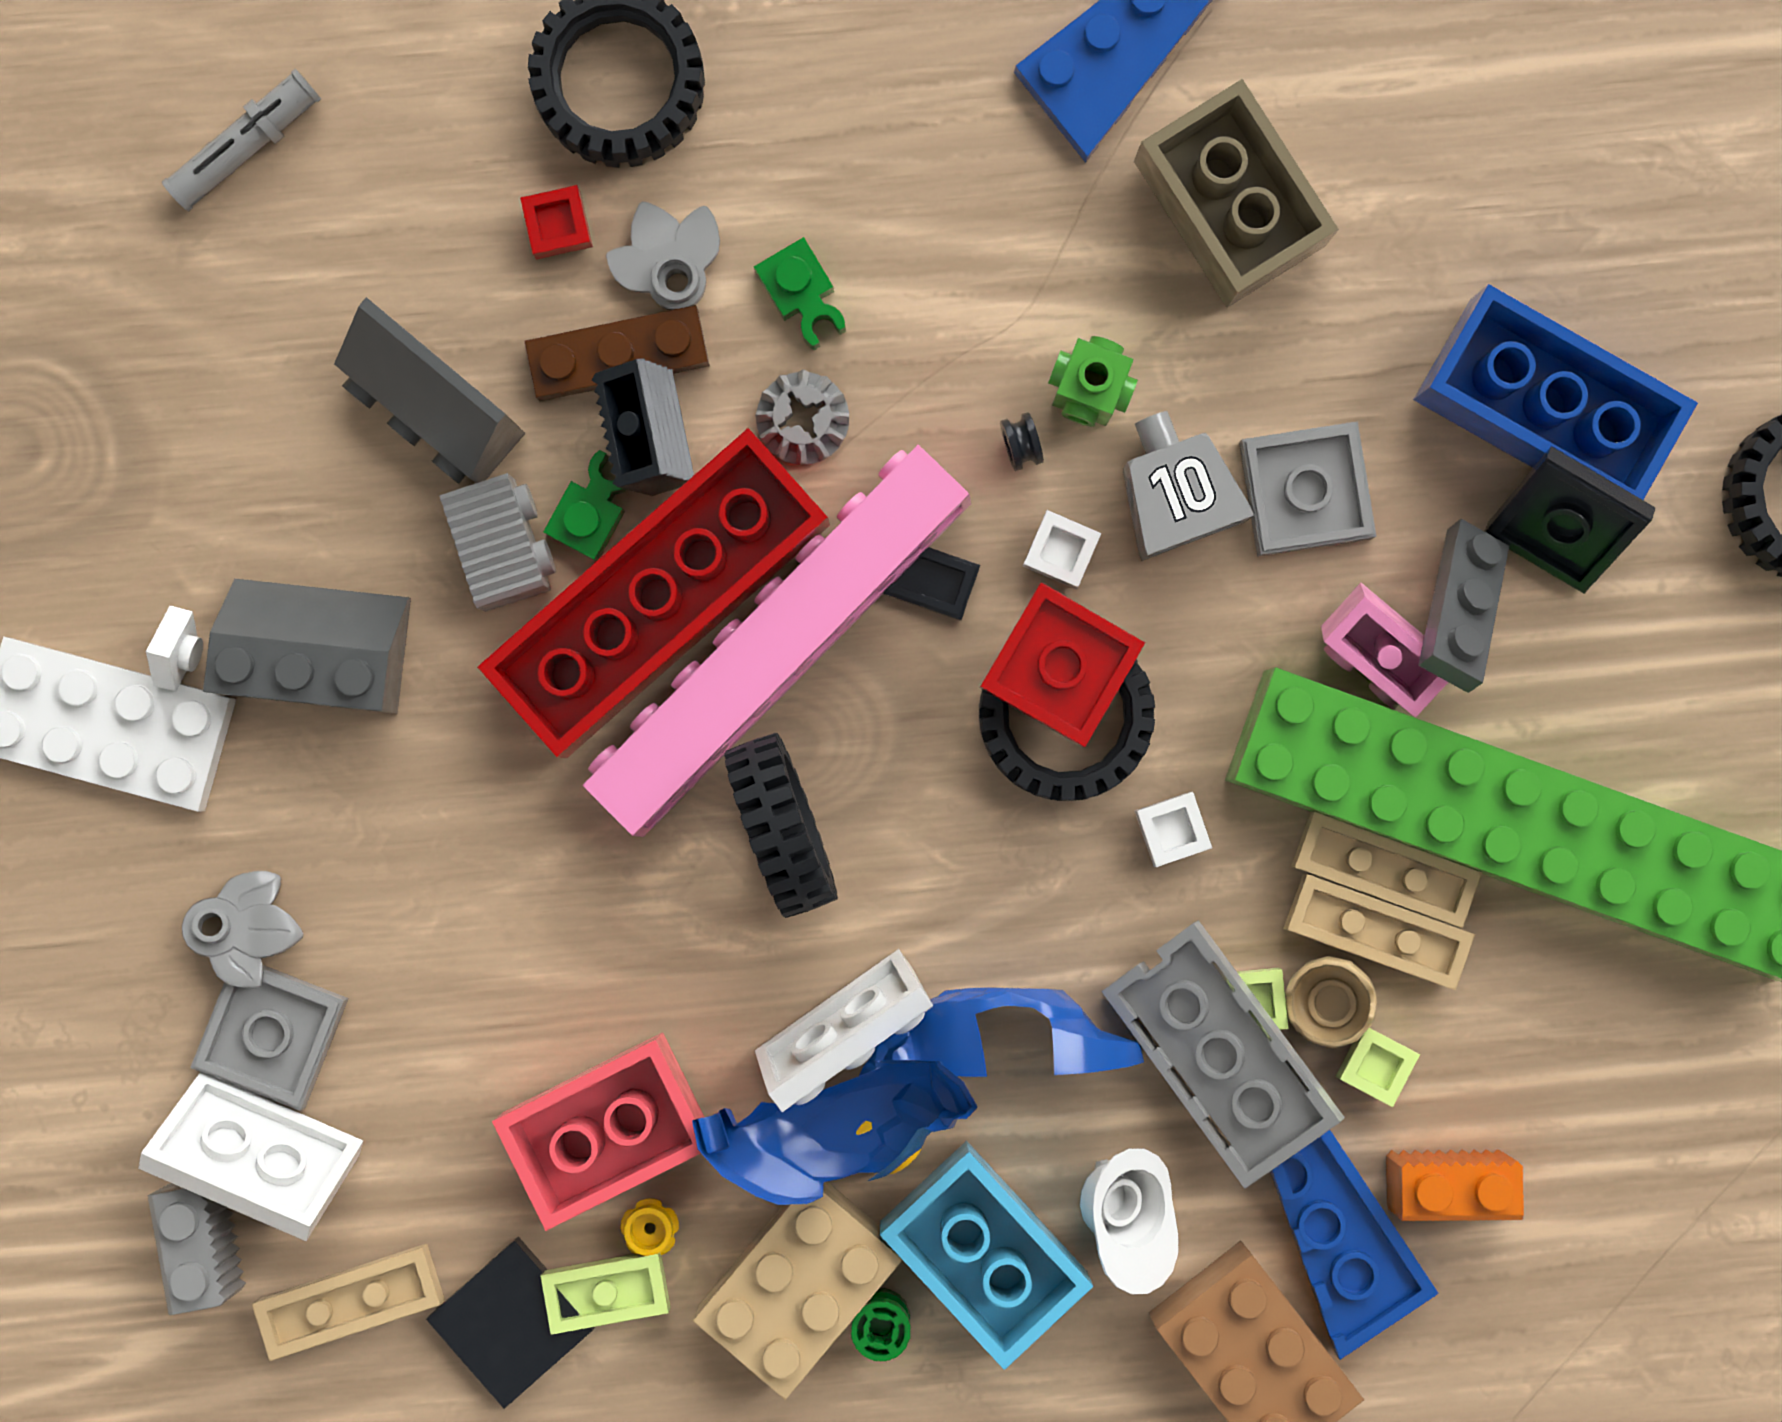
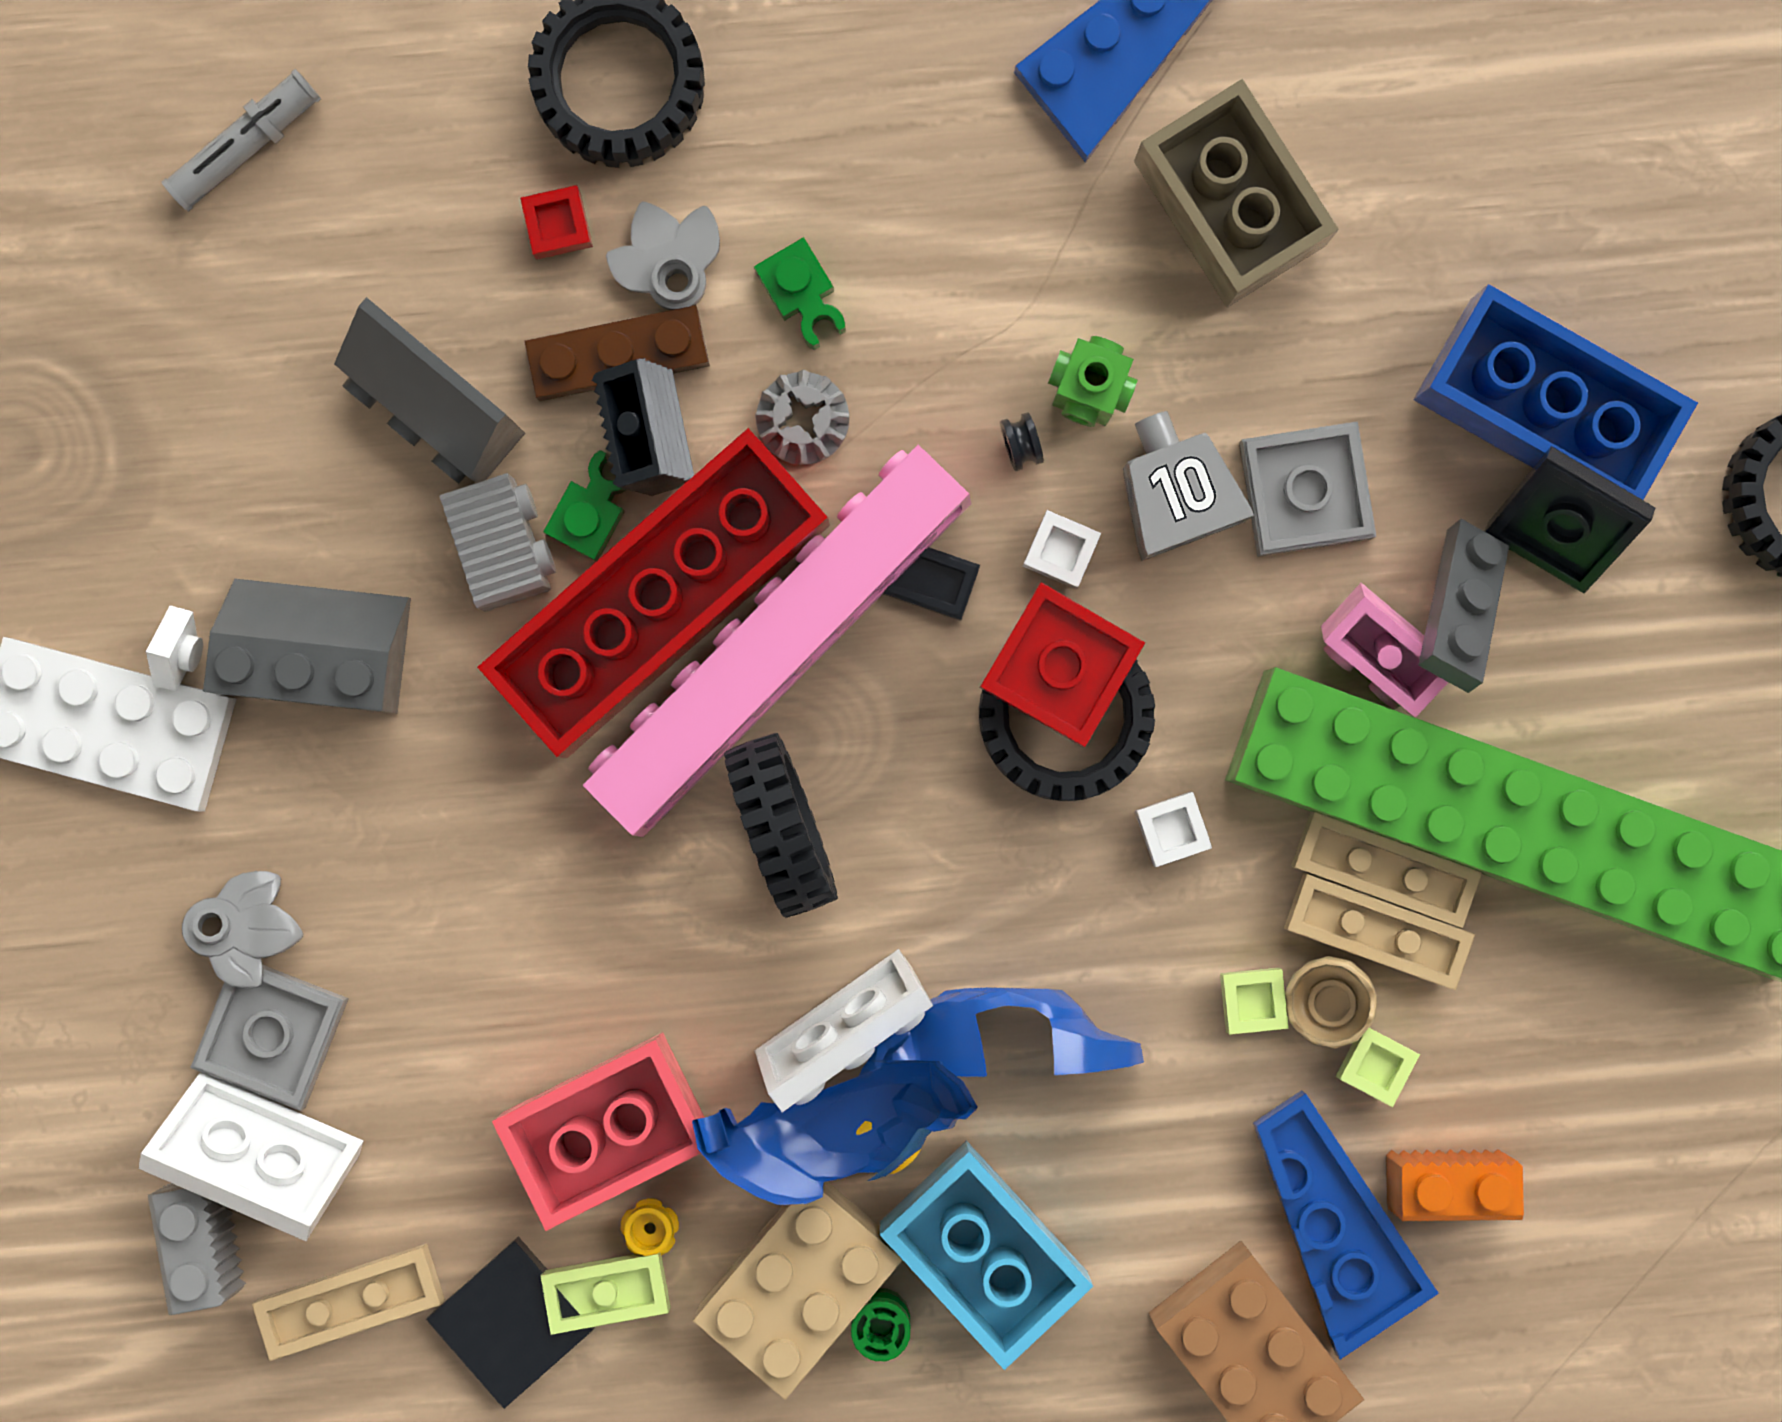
white piece [1080,1149,1178,1294] -> none
light grey piece [1102,920,1345,1189] -> none

